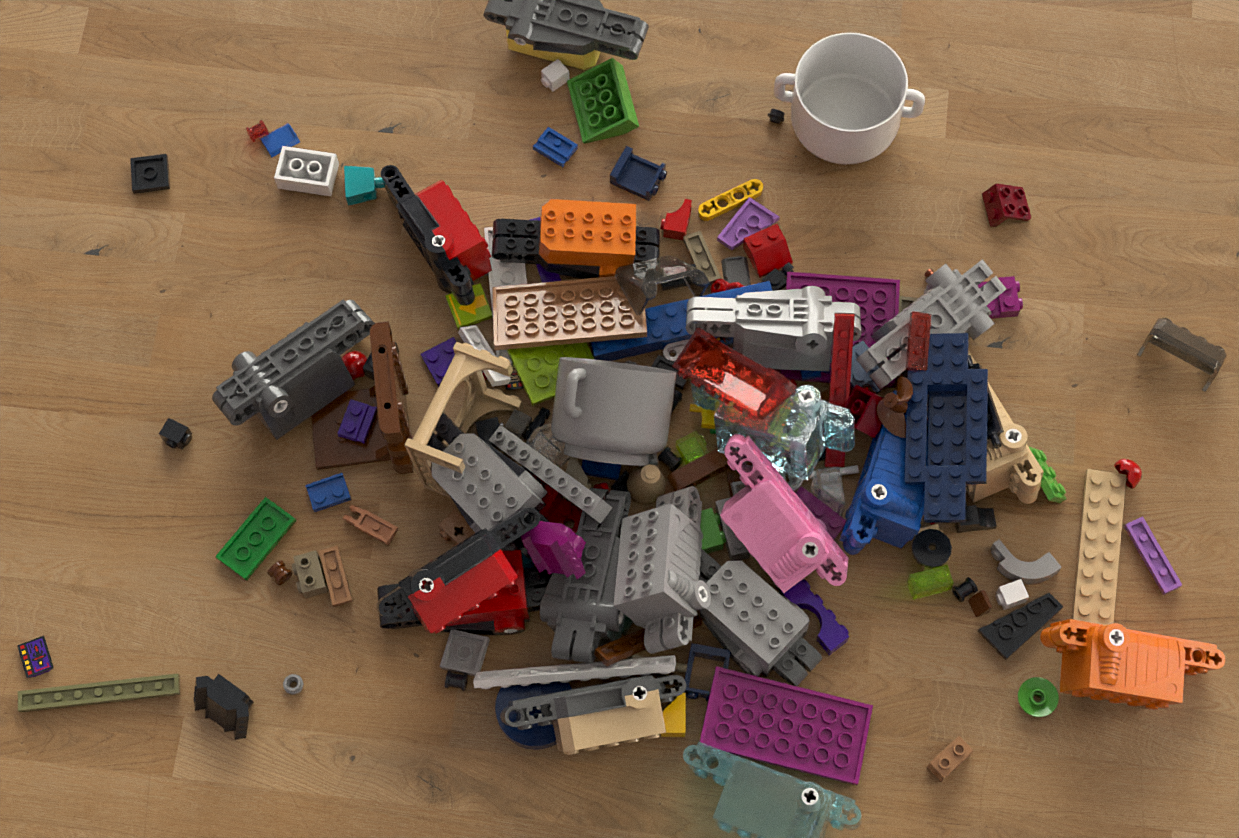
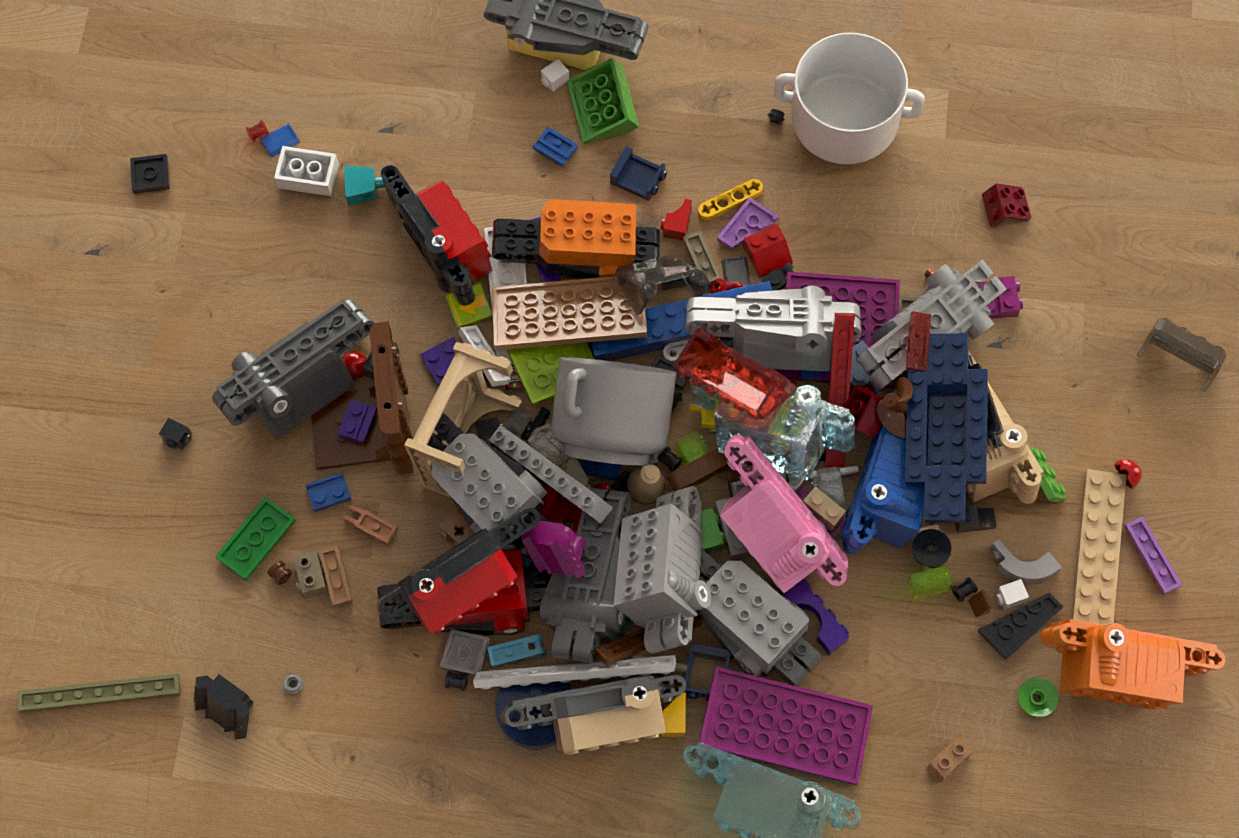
piece [17,636,54,678] -> none
none -> medium azure plate [487,634,546,668]
none -> tan brick [803,486,846,532]

